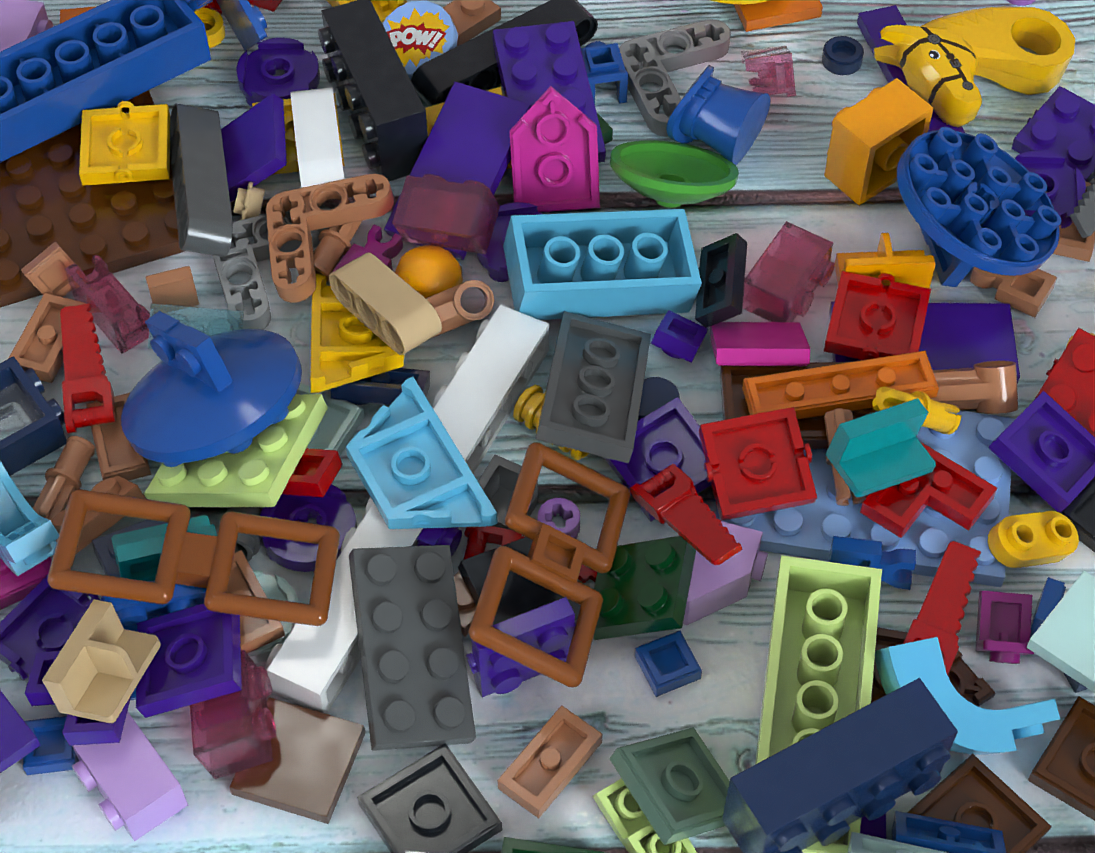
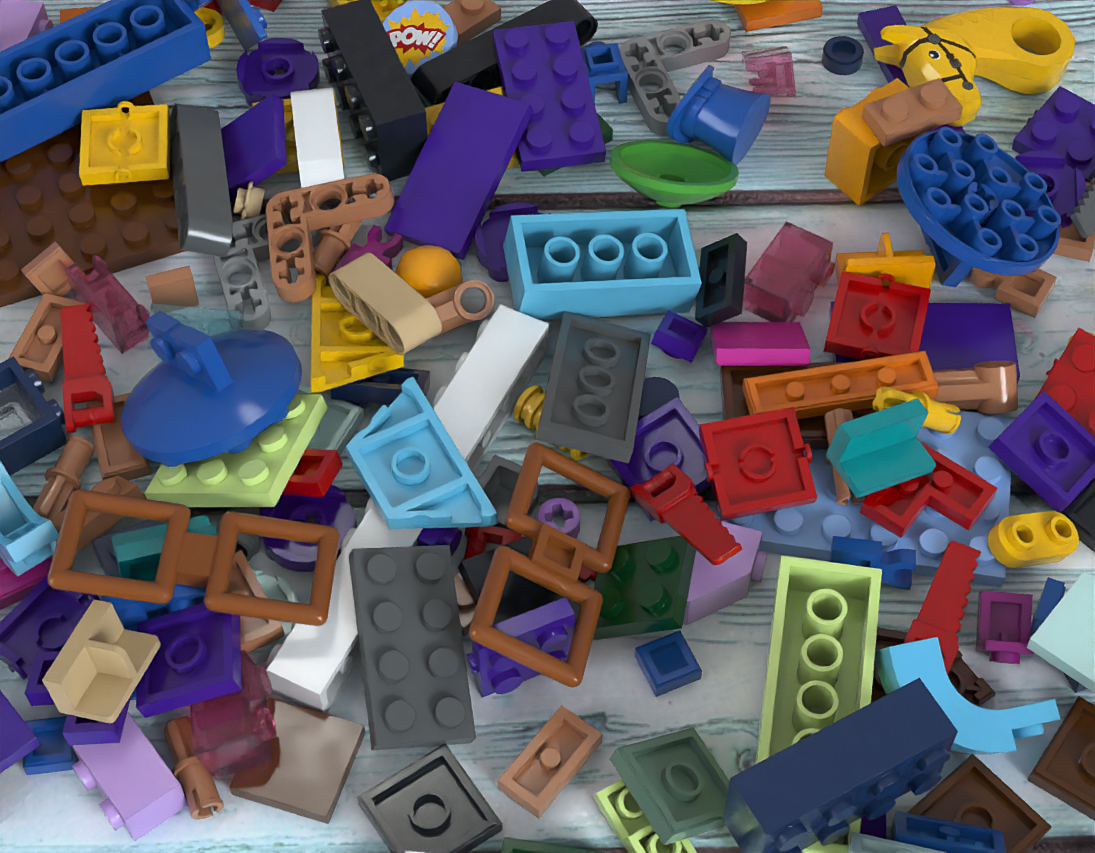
clear pink brick [392,174,500,254] -> none
dark pink tile [509,86,600,212] -> none
none -> nougat axle [164,716,224,820]
none -> nougat plate [862,78,963,147]

